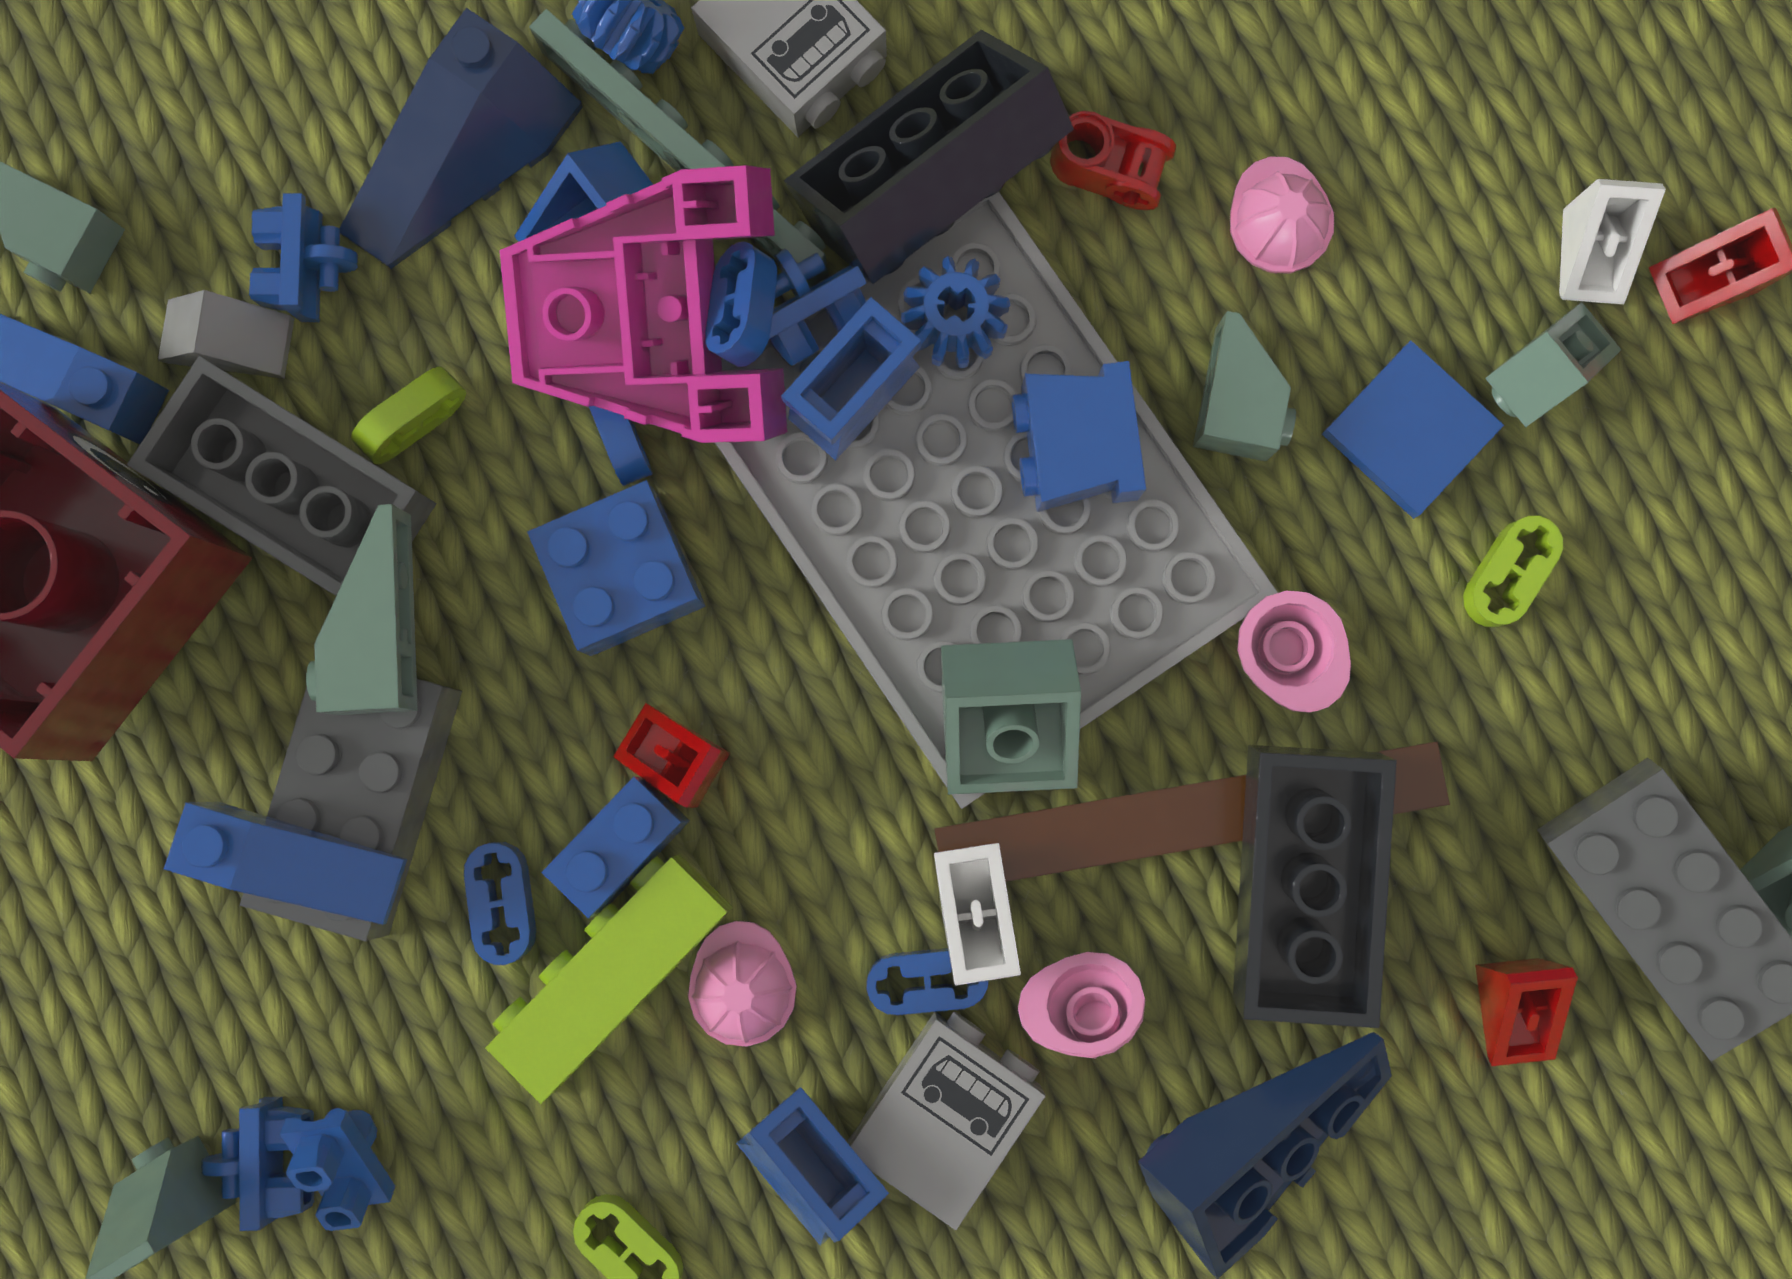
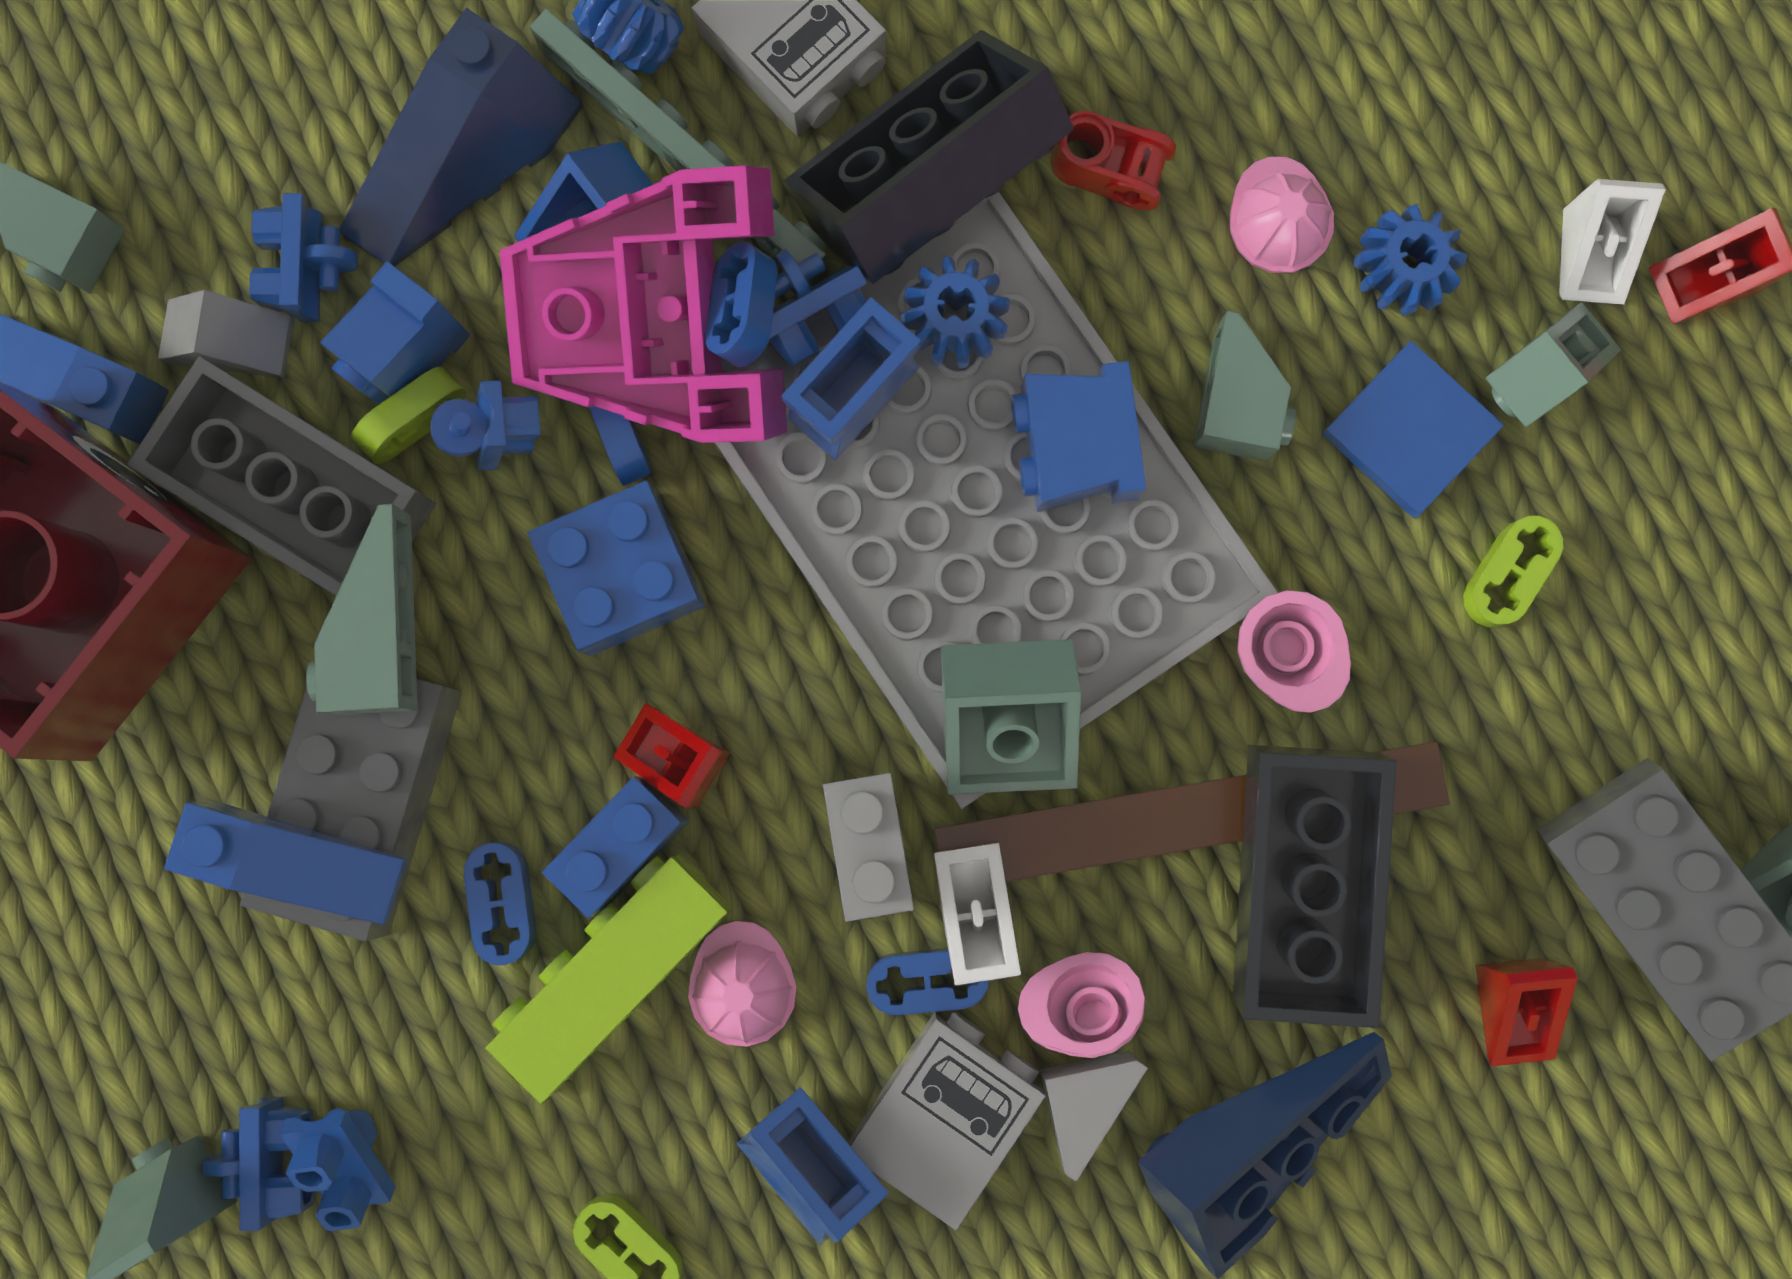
none -> blue hips [320,261,470,404]
none -> blue hips [430,381,540,470]
none -> light grey brick [823,773,914,922]
none -> light grey slope [1040,1051,1148,1181]
none -> blue gear [1353,204,1468,316]

